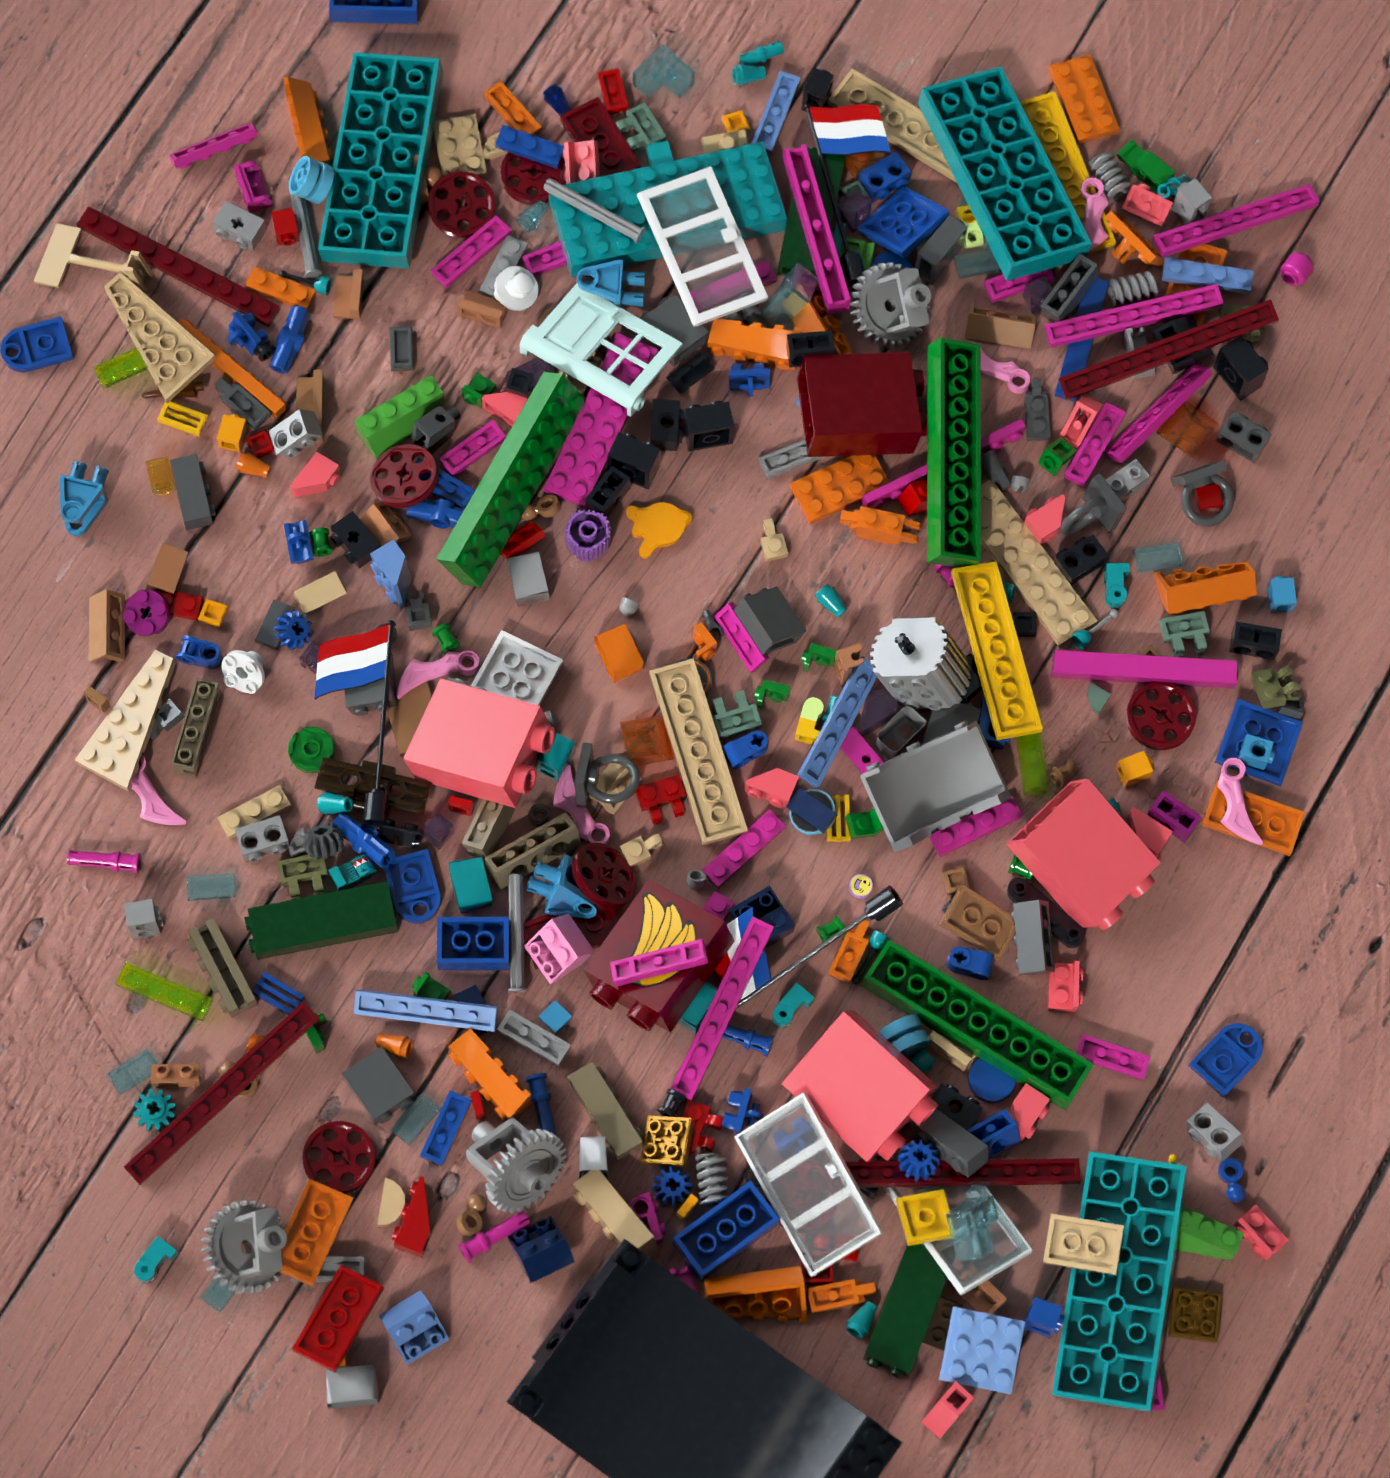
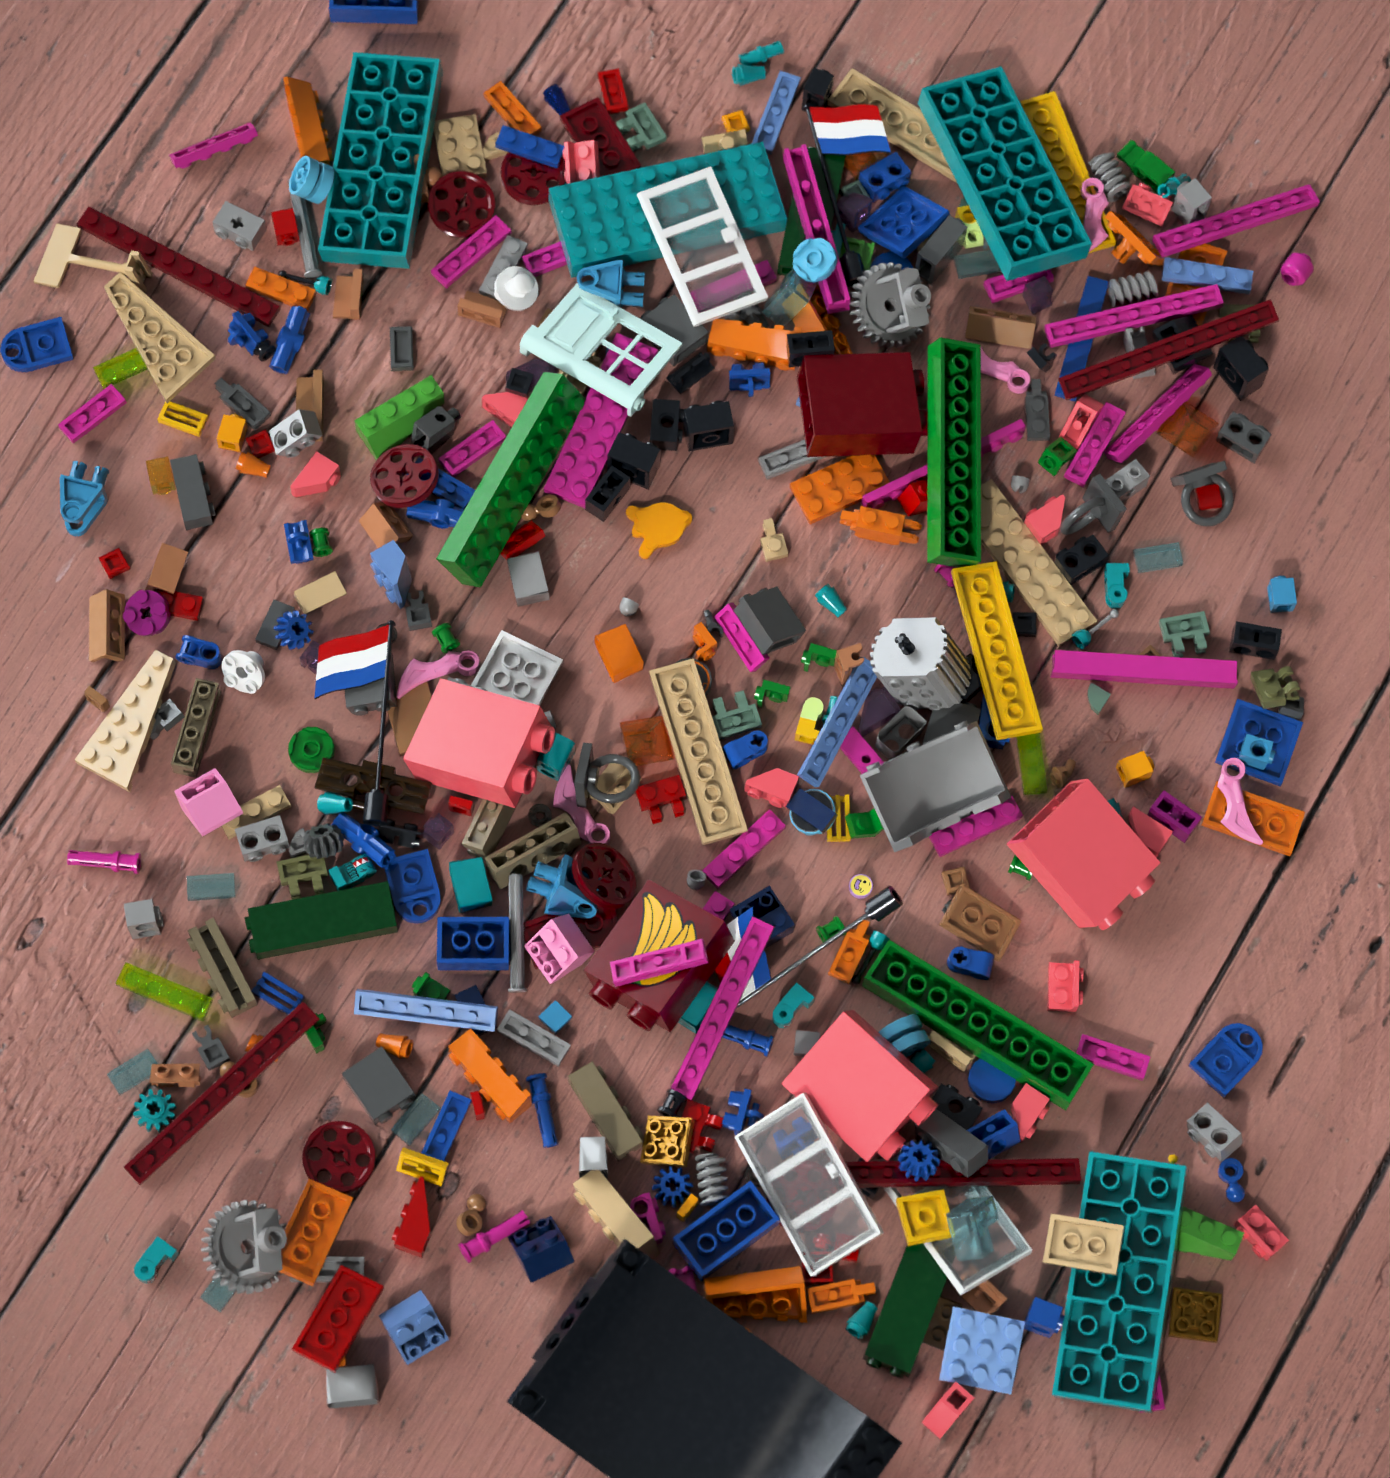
bright pink piece [131,754,187,825] -> none
reddish brown piece [142,380,204,398] -> none
orange piece [178,318,286,419] -> none
light orange tile [198,598,229,629] -> none
dark pink hinge [233,161,272,213] -> none
black brick [330,511,380,569] -> none
tan tile [377,1178,405,1227] -> none
green bracket [462,373,496,408] -> none
light grey piece [466,1117,566,1214] -> none
clear light blue cone [517,200,548,232] -> none
light grey axle [544,178,646,244] -> none
medium lavender brick [565,509,611,562] -> none
tan plate [620,833,663,868] -> none
clear light blue panel [632,45,695,98] -> none
teal brick [646,141,674,166] -> none
dark grey hinge [981,450,1011,492] -> none
black plate [1007,877,1085,948] -> none
brick [1012,900,1055,975] -> none
dark grey brick [1041,253,1100,323] -> none
orange plate [1049,54,1120,144] -> none
dark red wedge [1126,682,1196,750] -> none
orange wedge [1153,562,1257,614] -> none
none -> dark pink plate [58,384,126,444]
none -> red tile [99,548,130,579]
none -> bright pink slope [174,768,243,837]
none -> dark grey plate [192,1025,230,1071]
none -> yellow tile [396,1147,449,1186]
none -> medium azure tile [793,238,837,283]
none -> light grey tile [794,1030,820,1056]
none -> black tile [1027,343,1057,372]

